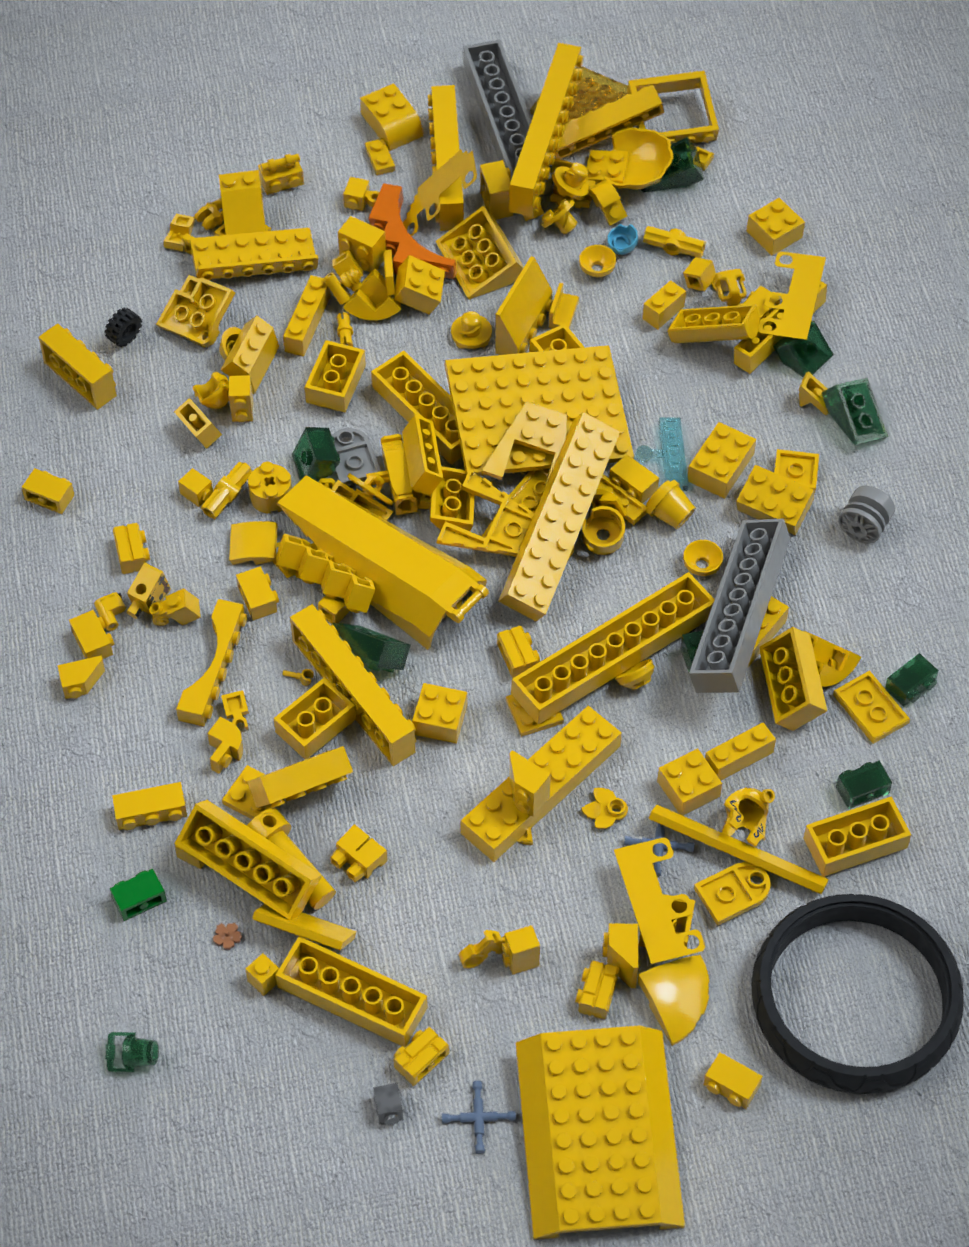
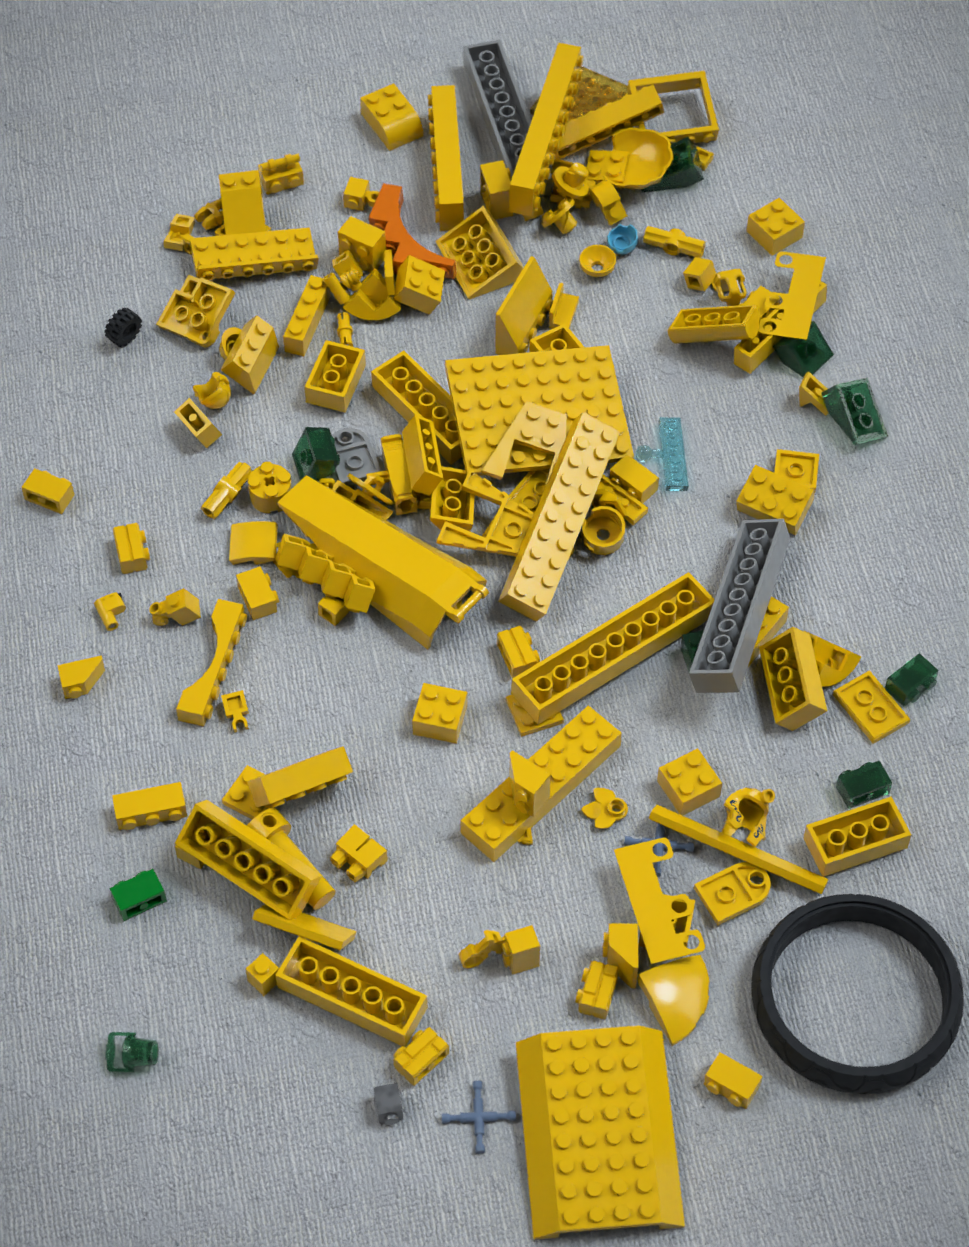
yellow brick [38,323,117,410] -> none
yellow brick [69,610,115,659] -> none
yellow torso [126,562,171,619] -> none
yellow brick [178,468,213,507] -> none
yellow brick [207,717,243,774] -> none
nougat plant [213,922,242,950] -> none
yellow brick [229,375,253,422] -> none
yellow brick [273,678,356,759] -> none
yellow hand [282,669,314,686] -> none
yellow brick [290,604,416,766] -> none
clear green slope [333,622,411,673] -> none
yellow plate [365,138,395,176] -> none
yellow piece [403,149,477,237] -> none
yellow plate [451,311,492,349] -> none
yellow piece [615,659,655,690] -> none
yellow brick [642,280,686,330] -> none
yellow piece [646,479,696,529] -> none
yellow piece [683,540,723,576] -> none
yellow brick [687,422,756,499] -> none
yellow brick [705,722,776,780] -> none
light grey wheel [838,485,895,544] -> none

